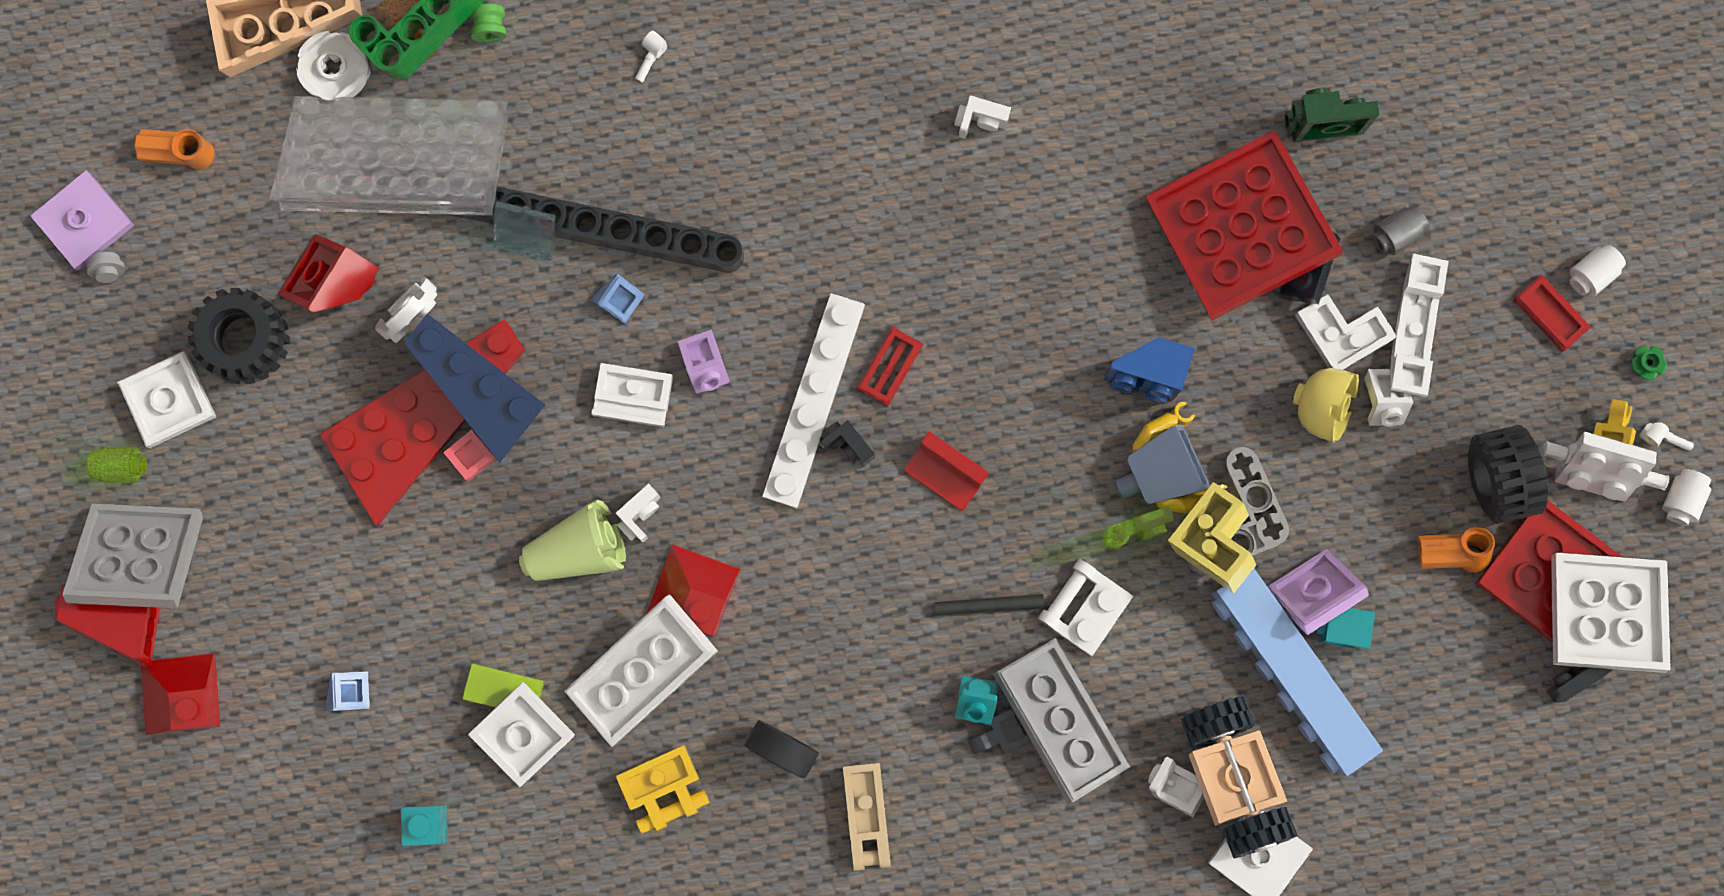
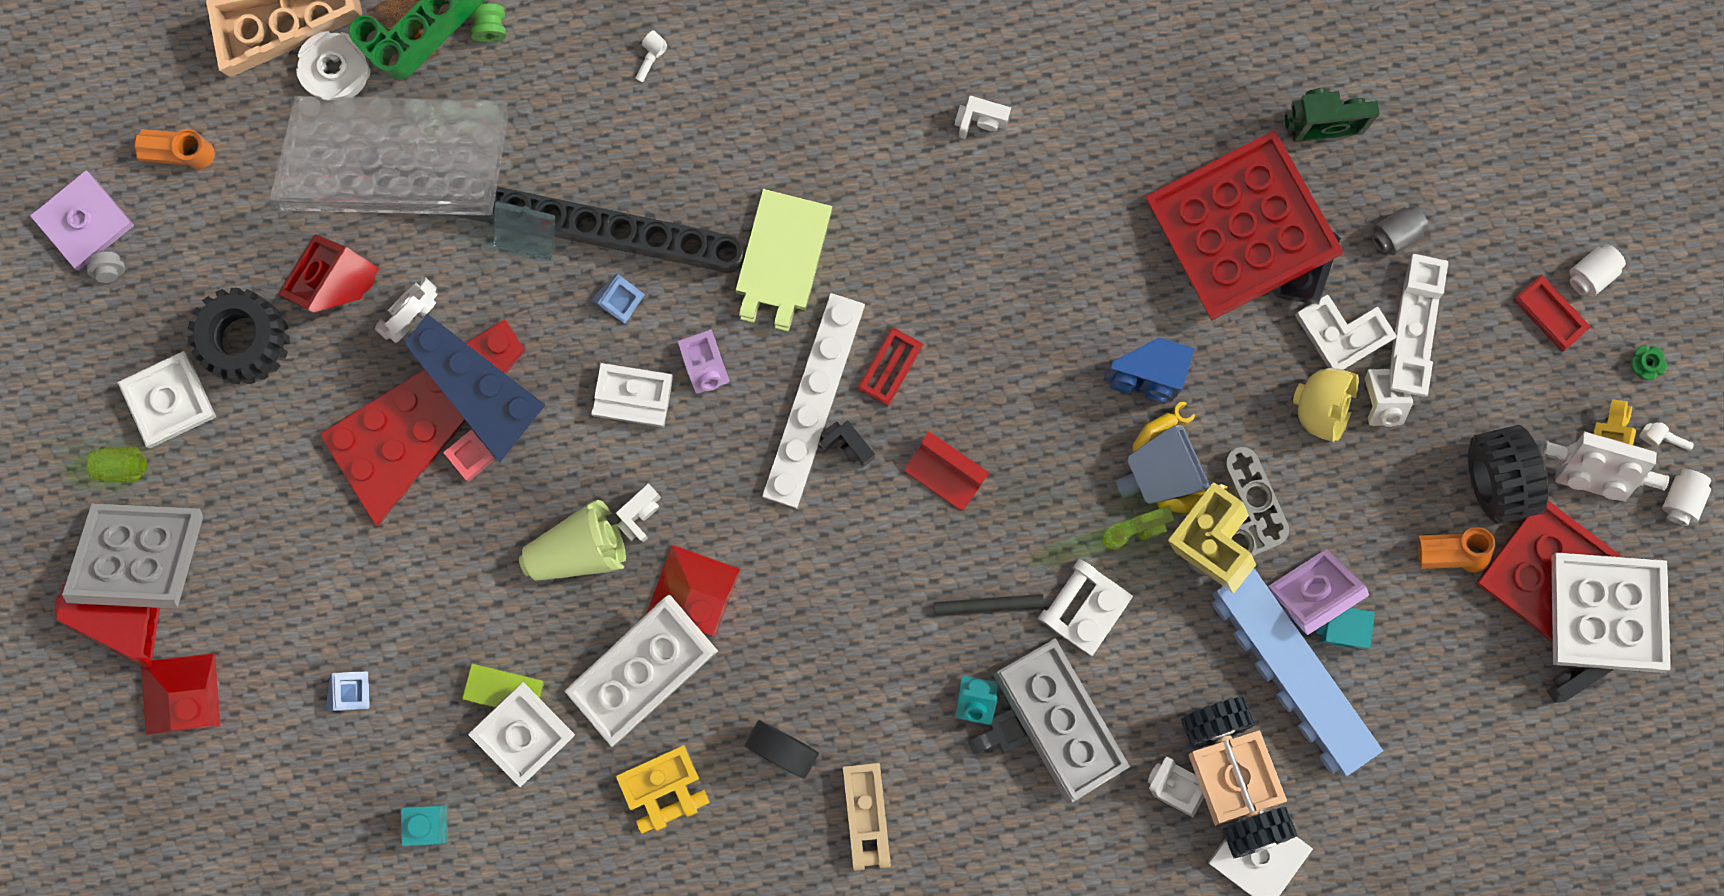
none -> yellowish green tile [736,189,832,332]

